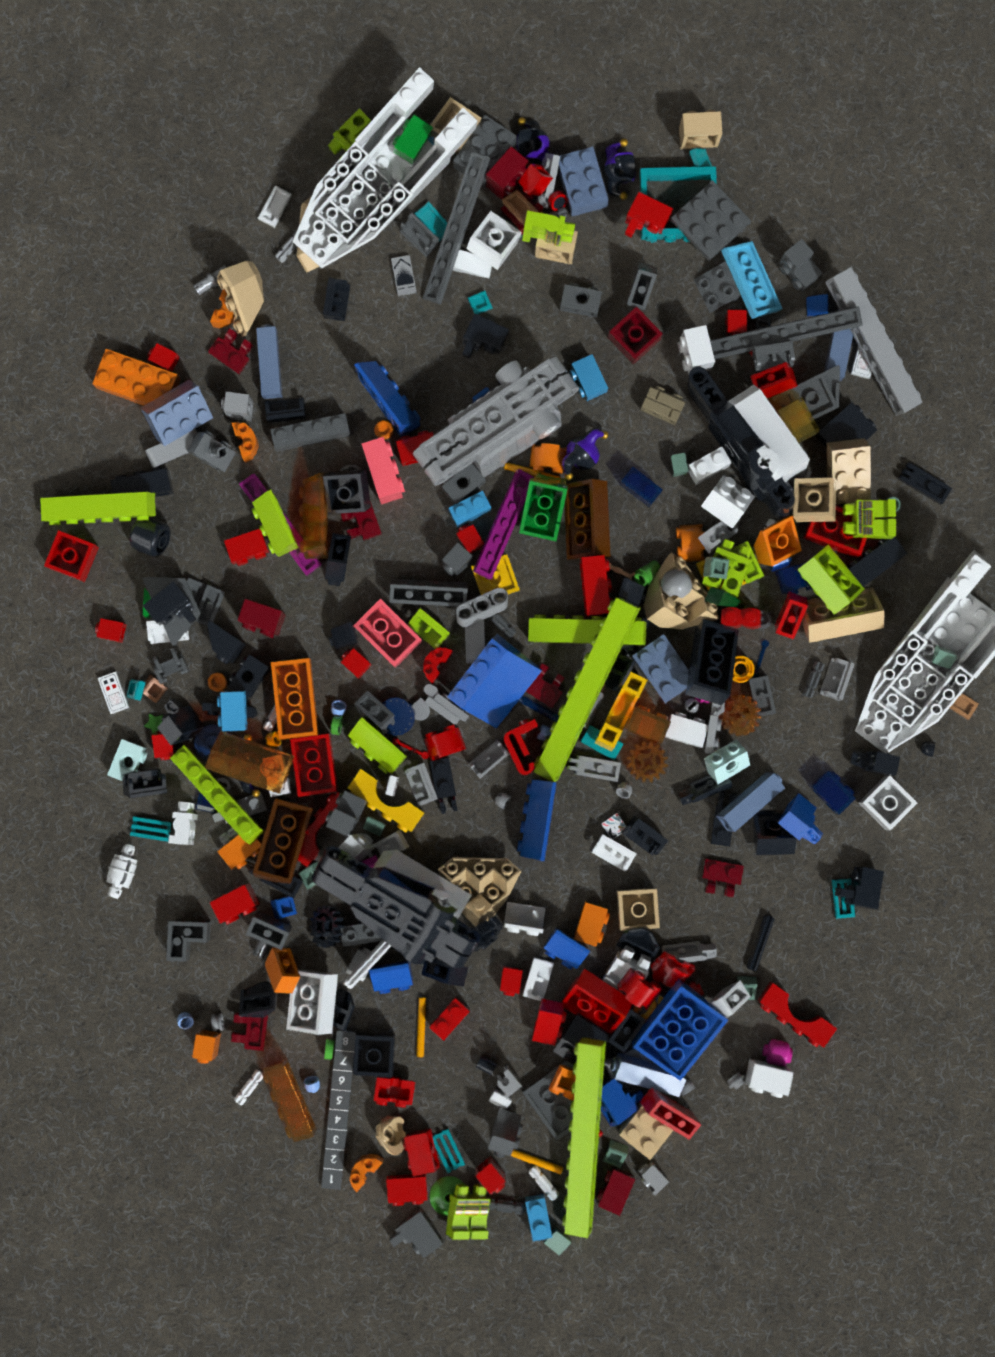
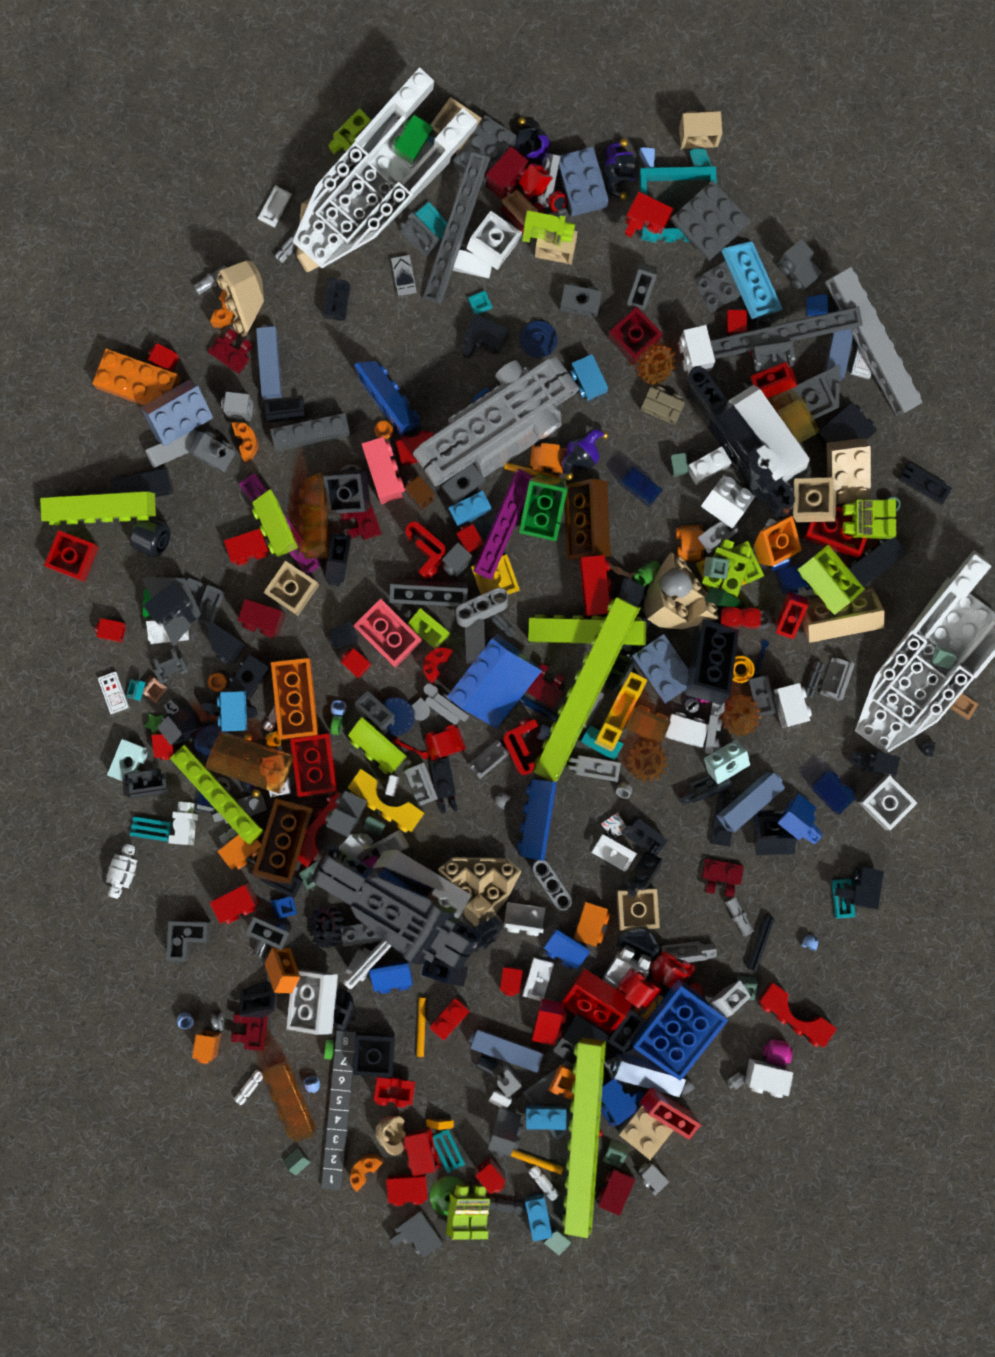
none -> tan brick [264,561,319,616]
none -> sand green slope [283,1148,311,1175]
none -> reddish brown brick [405,475,435,511]
none -> red piece [405,522,446,580]
none -> light orange tile [426,1119,454,1130]
none -> sand blue brick [469,1028,544,1072]
none -> dark blue tile [520,320,558,358]
none -> dark azure brick [526,1105,566,1130]
none -> light grey beam [533,860,572,910]
none -> black hinge [627,852,662,899]
none -> clear orange gear [637,343,676,385]
none -> light blue slope [639,148,655,168]
none -> light grey pin [725,896,754,937]
none -> white brick [772,683,812,728]
none -> light blue hinge [801,935,818,951]

